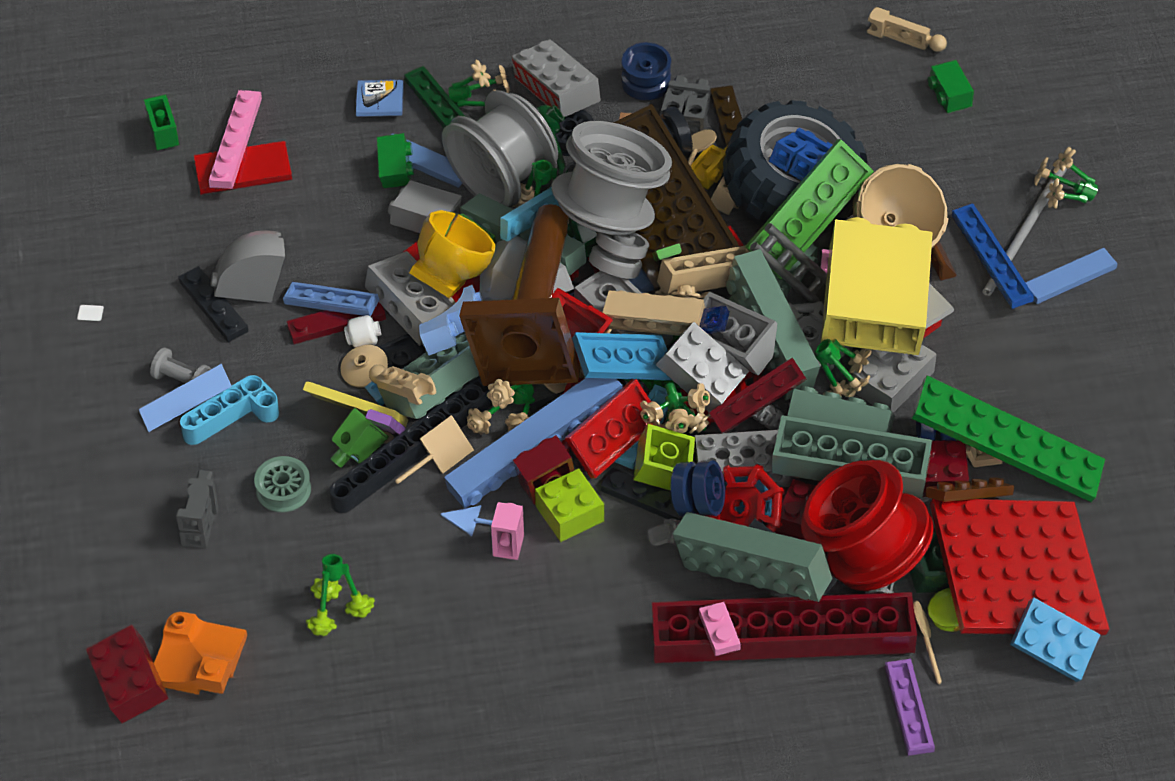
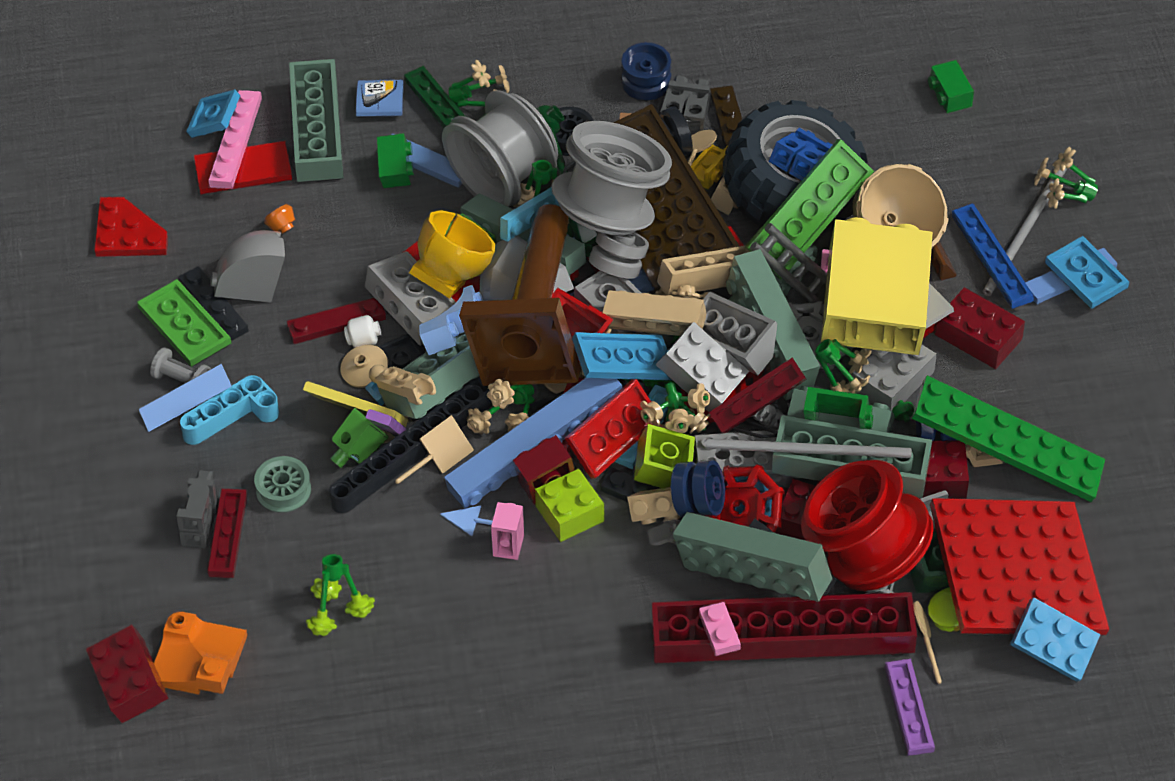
white sticker [77,305,104,321] -> none
green brick [144,94,179,150] -> none
medium blue tile [283,282,380,316] -> none
light grey brick [388,180,462,233] -> none
light grey brick [512,39,601,117] -> none
bright green tile [652,243,682,262] -> none
clear blue plate [699,306,730,333] -> none
tan plate [867,7,947,52] -> none
reddish brown plate [926,477,1014,502] -> none
none -> red plate [95,197,168,257]
none -> bright green plate [137,279,231,367]
none -> dark azure plate [186,90,241,138]
none -> dark red plate [208,488,247,578]
none -> orange cone [264,204,295,234]
none -> sand green brick [289,59,344,182]
none -> tan brick [627,487,680,525]
none -> light grey piece [706,439,912,458]
none -> black piece [731,420,778,438]
none -> green panel [804,387,874,430]
none -> green piece [892,400,915,422]
none -> dark red brick [935,287,1025,370]
none -> dark azure plate [1045,236,1129,309]

